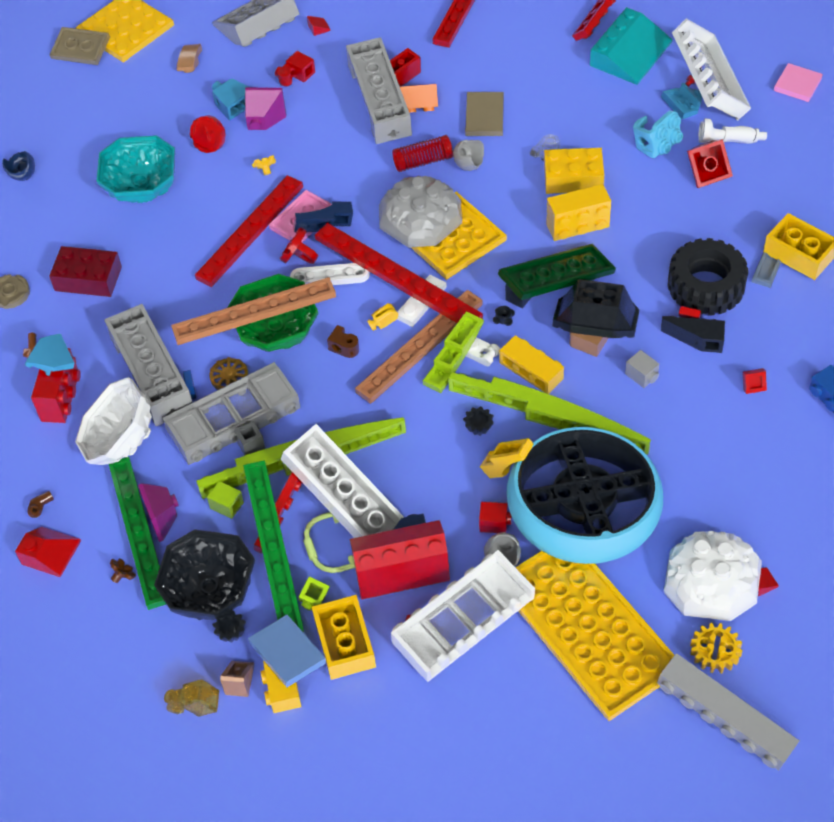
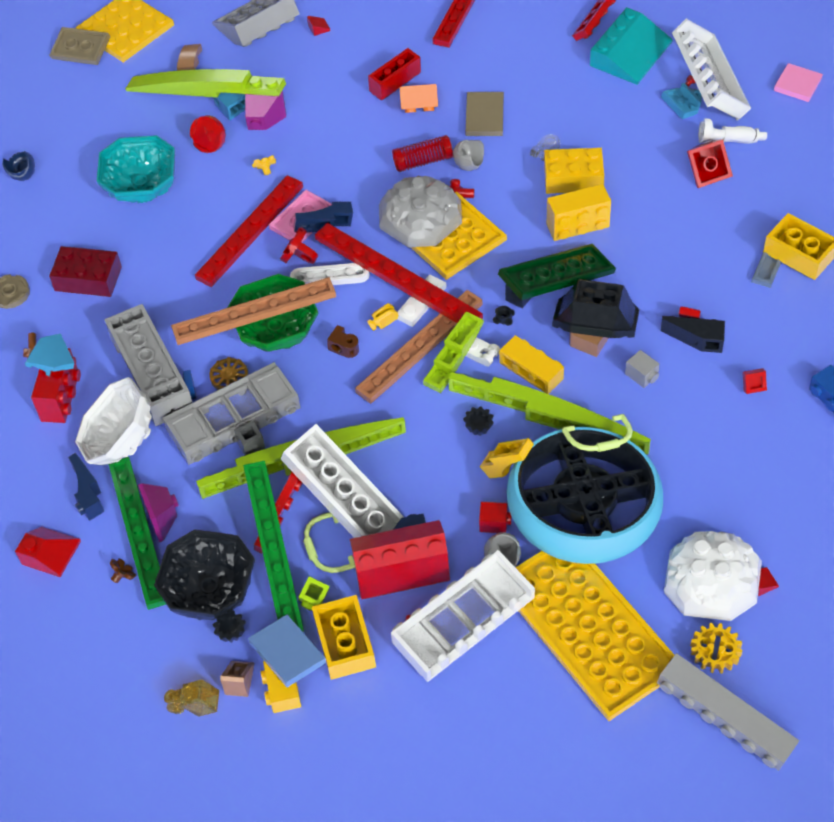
reddish brown arm [27,491,54,518] -> none
lime brick [207,481,244,519] -> none
red brick [275,51,315,86] -> none
light grey plate [346,37,412,144] -> none
medium azure piece [633,110,683,158] -> none
black tyre [668,238,748,316] -> none
none -> dark blue slope [68,453,104,521]
none -> lime slope [125,69,286,98]
none -> red arm [449,179,474,198]
none -> yellowish green piece [562,414,633,452]

